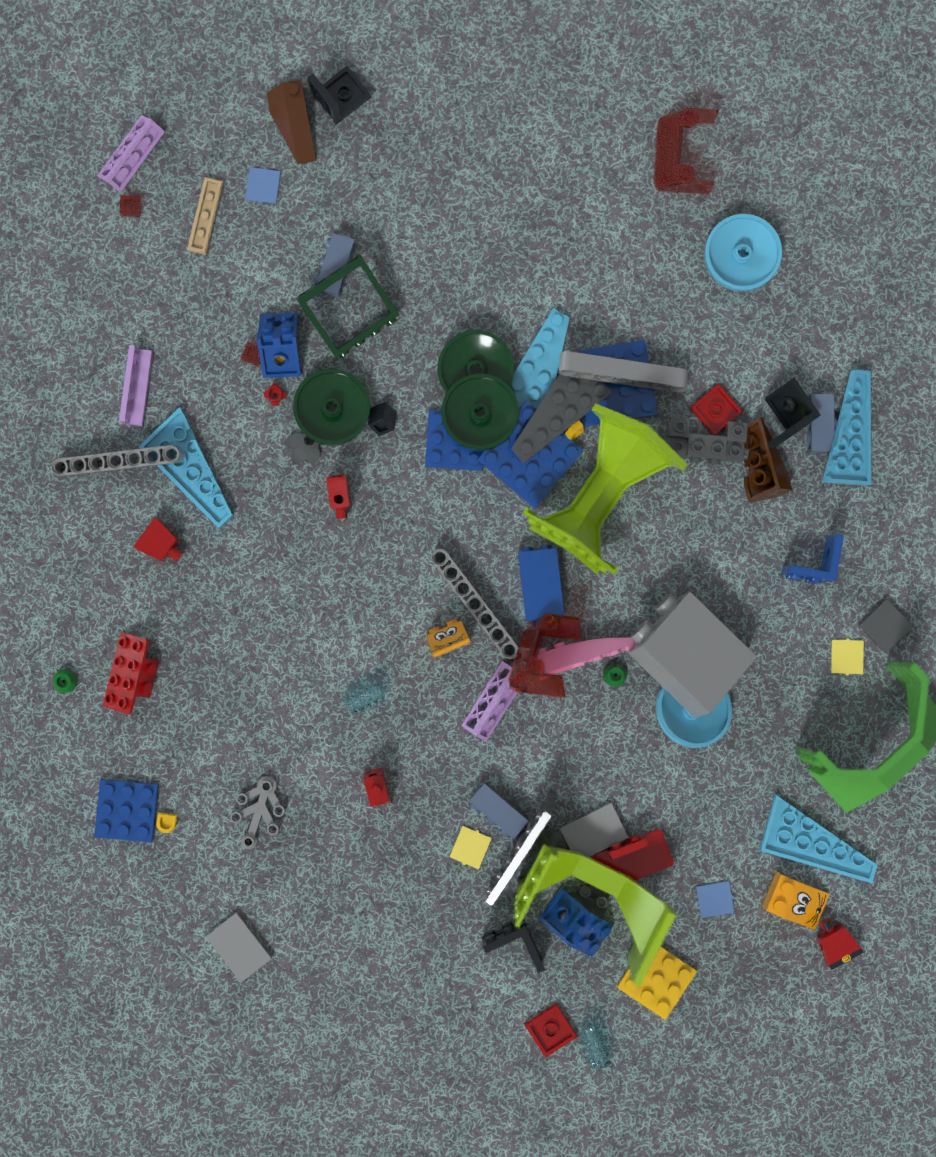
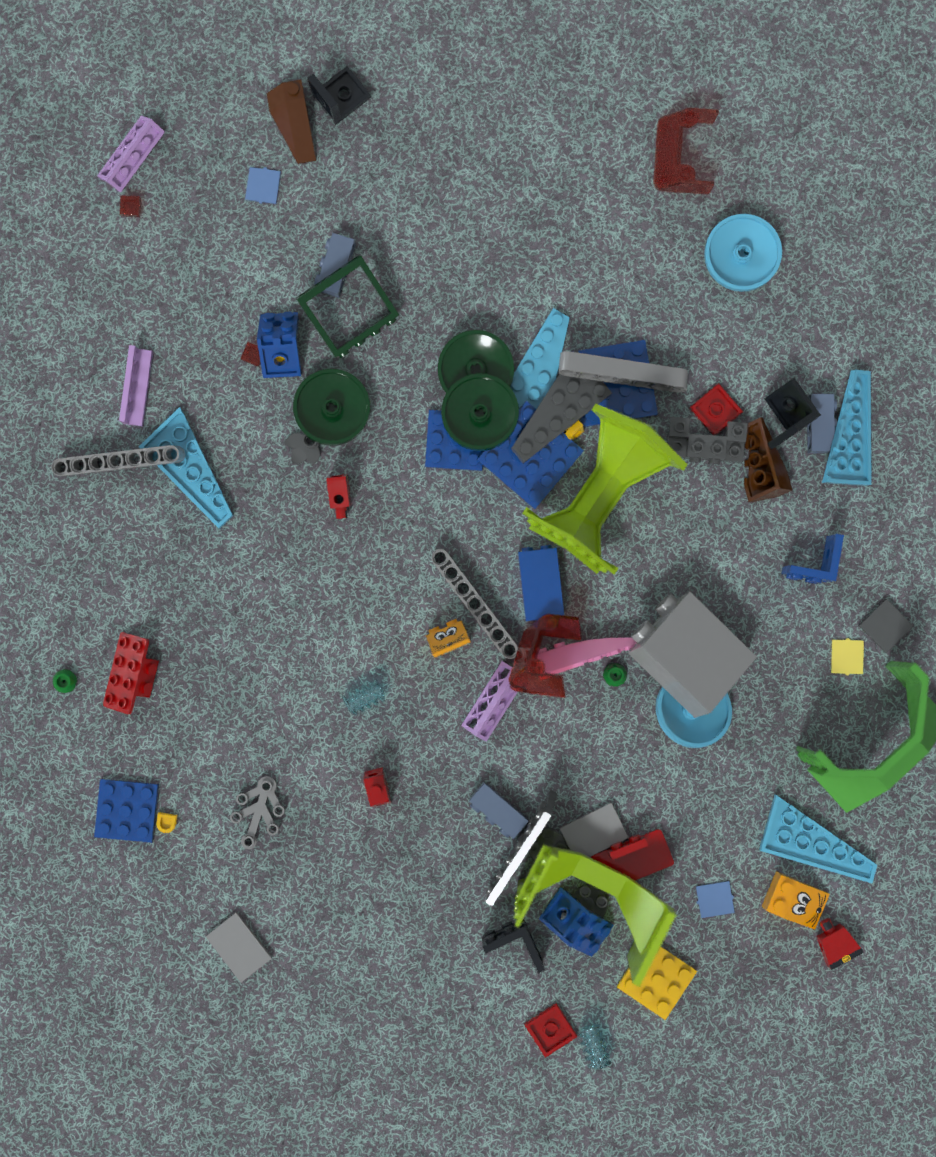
red torso [133,517,183,562] -> none
tan tile [187,177,224,255] -> none
red plate [264,383,287,406] -> none
black panel [368,402,397,436] -> none
light yellow piece [450,826,492,869] -> none

